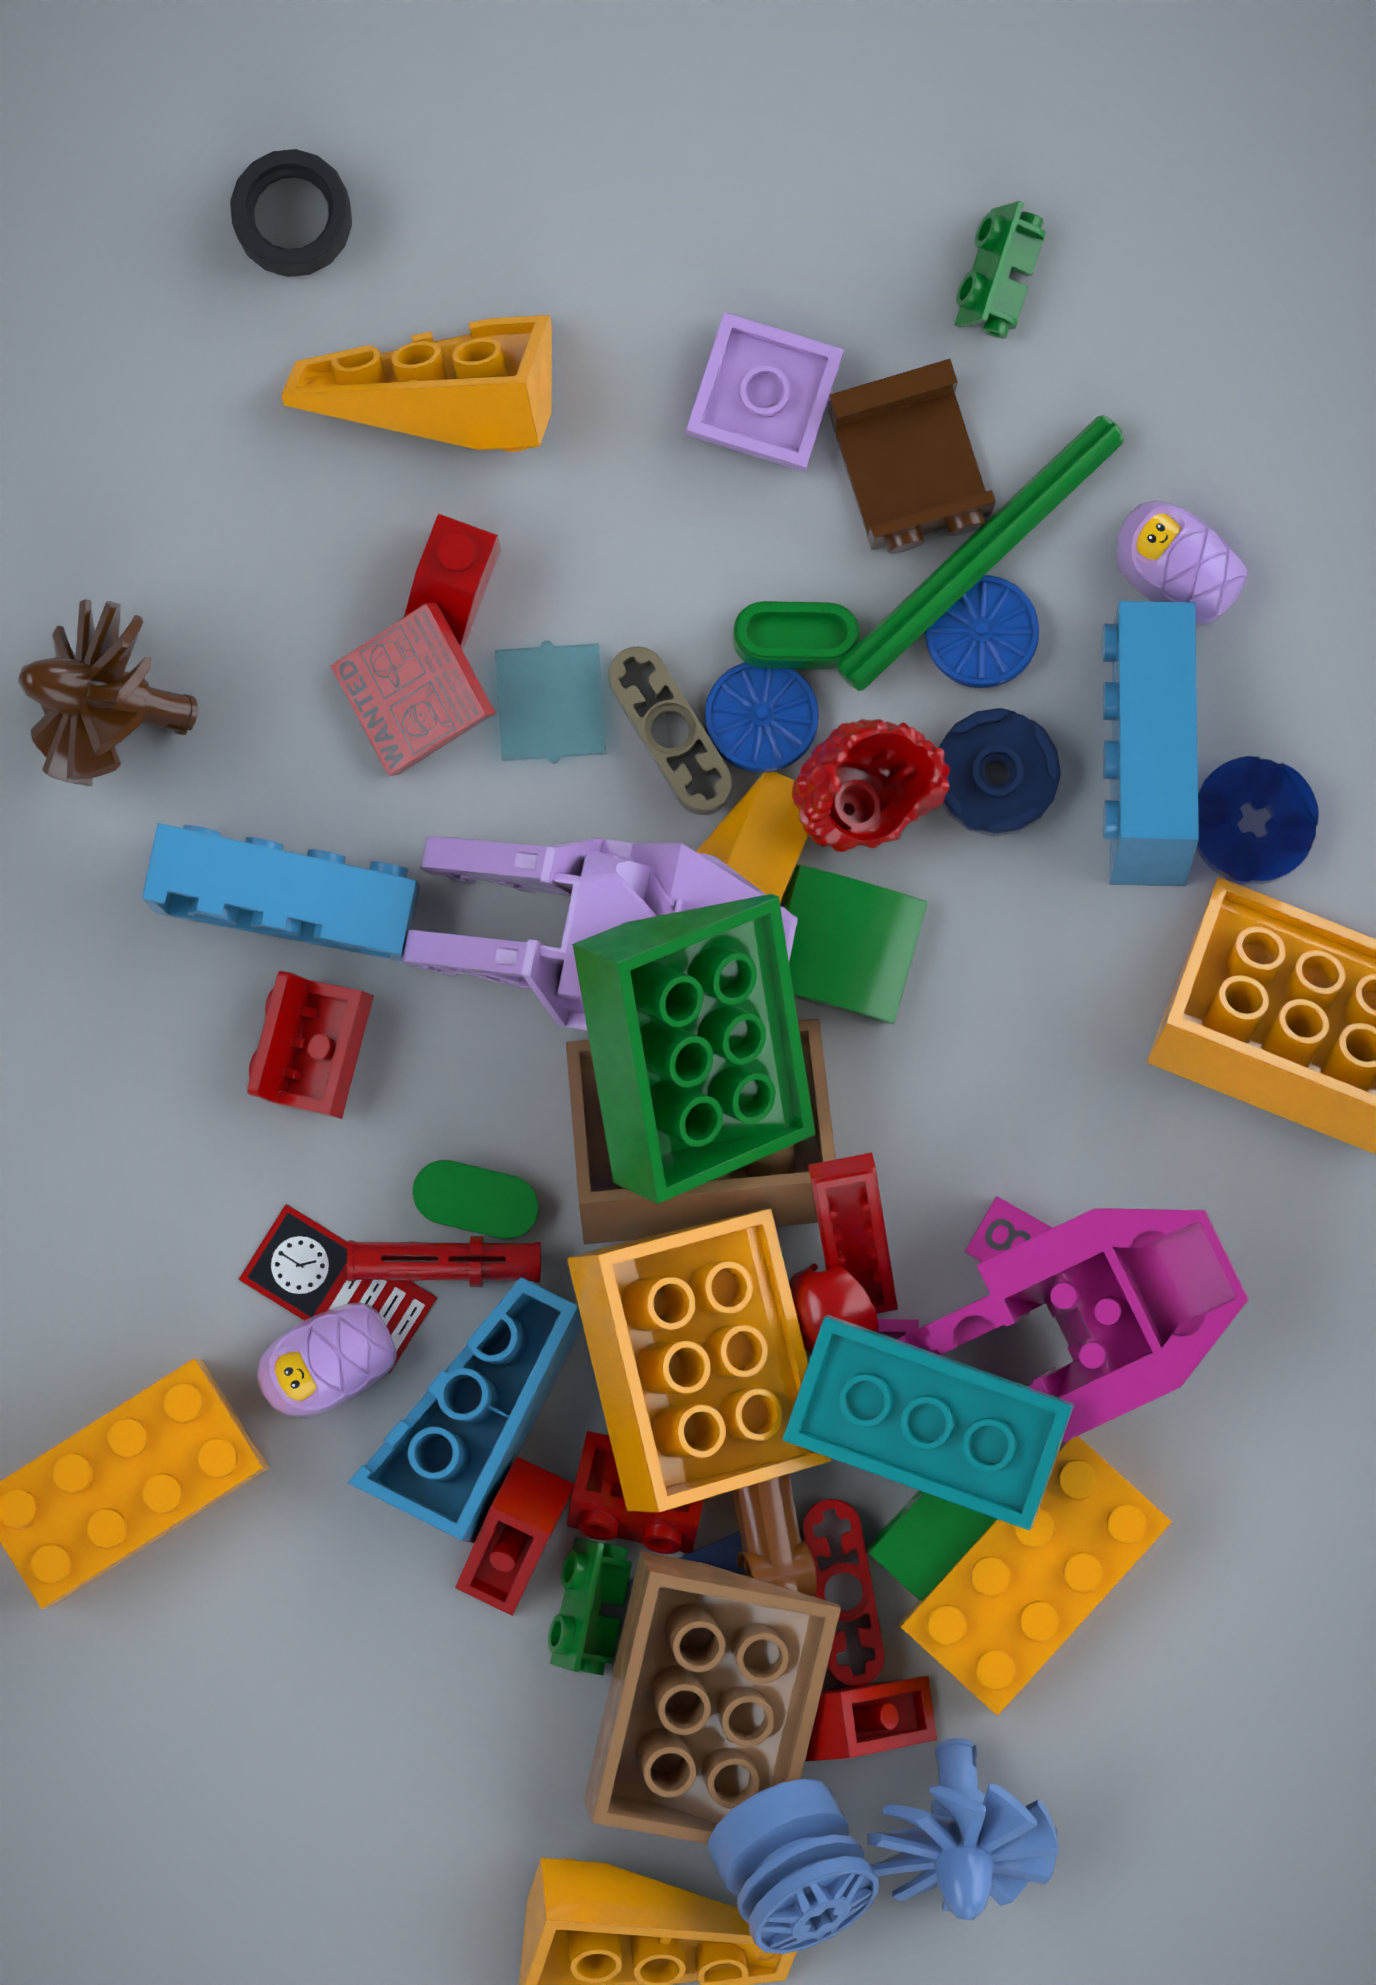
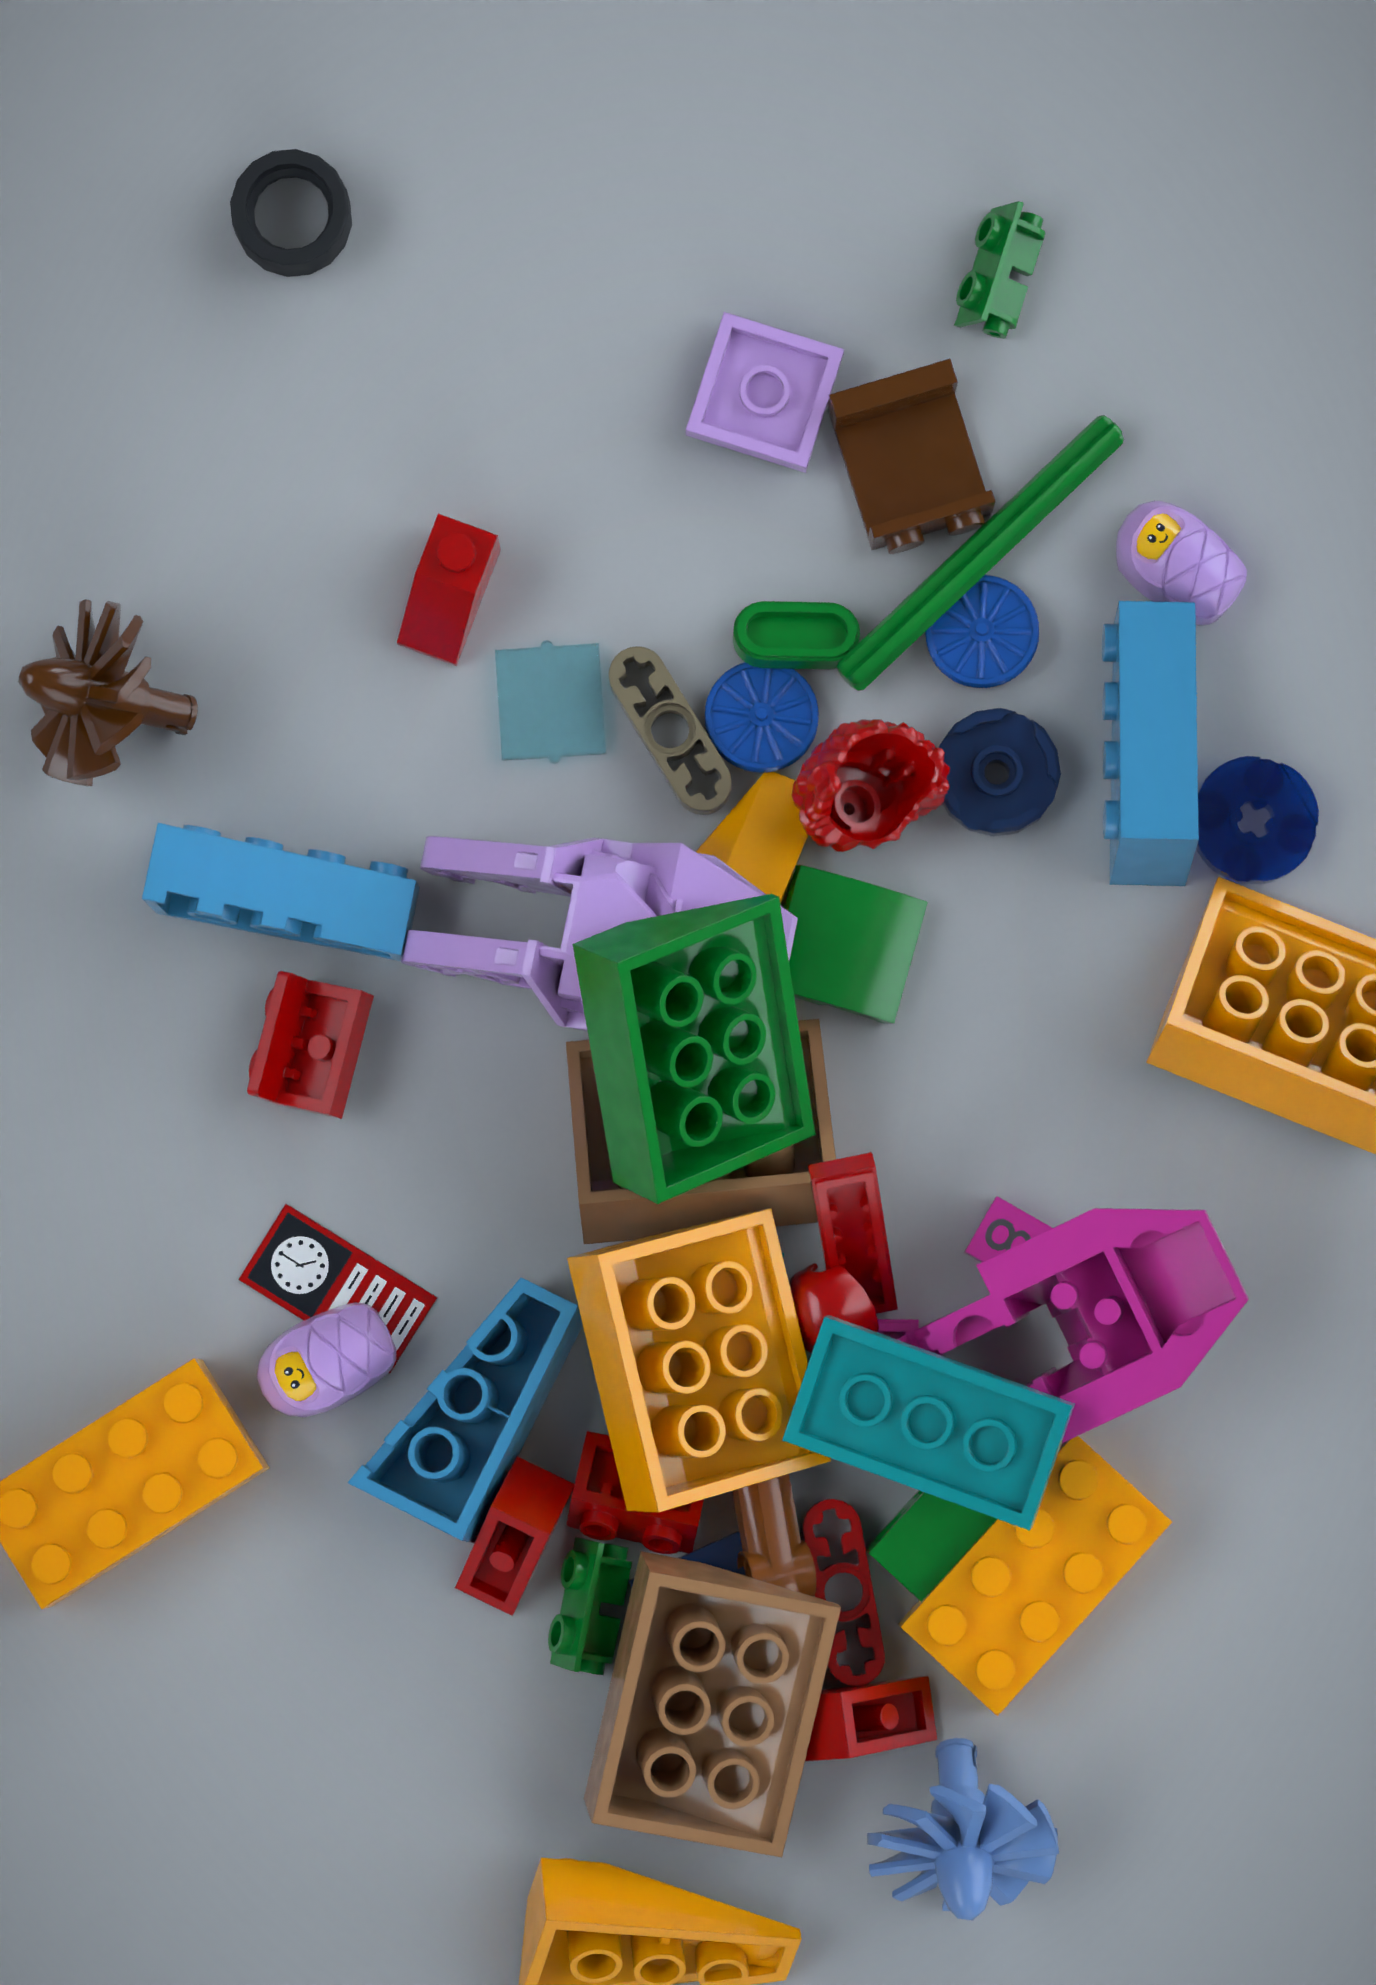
light orange wedge [281,315,552,452] -> none
tile [330,602,496,776] -> none
red pin [347,1236,541,1287] -> none
green tile [412,1160,539,1240] -> none
medium blue wheel [708,1779,879,1954] -> none

